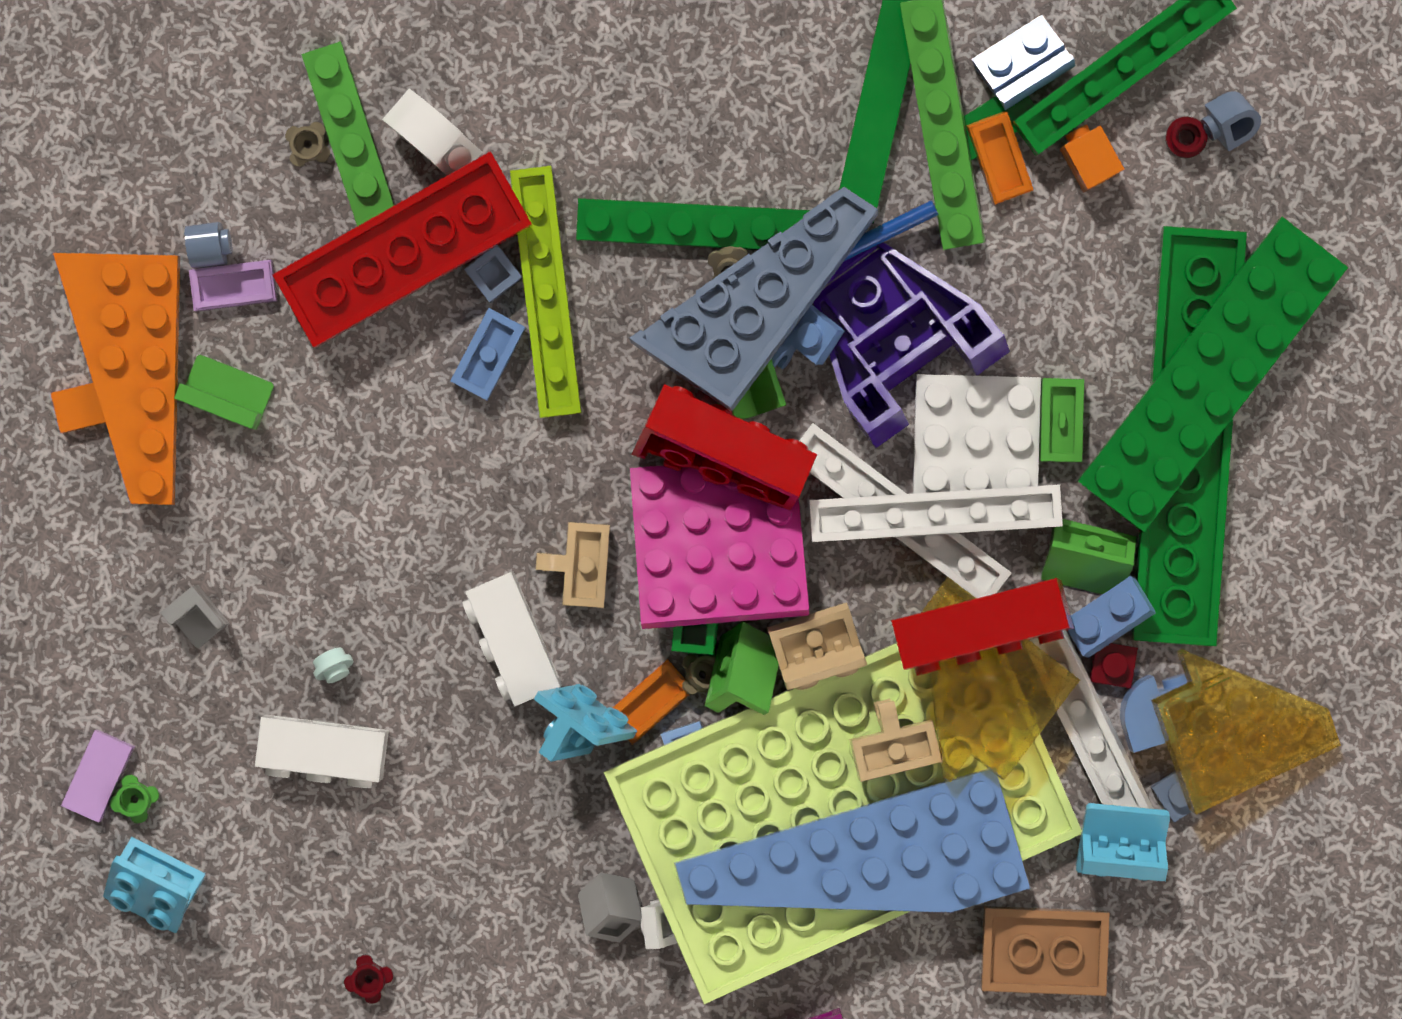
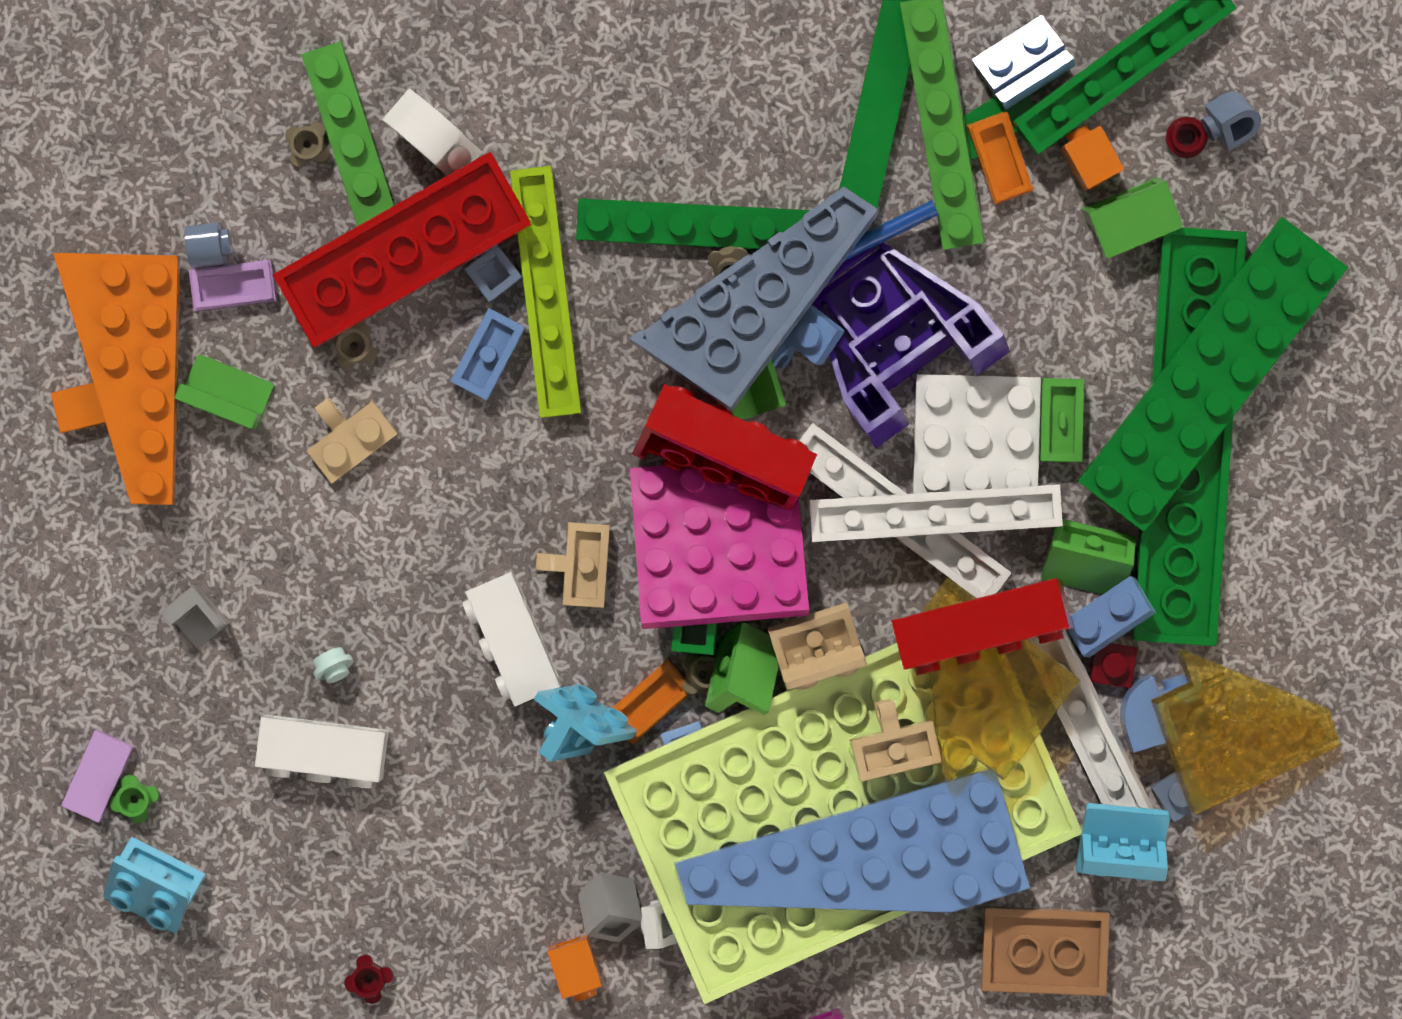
none -> tan plate [307,398,398,484]
none -> dark tan plate [331,323,378,369]
none -> orange brick [547,935,603,1002]
none -> bright green panel [1081,177,1183,258]

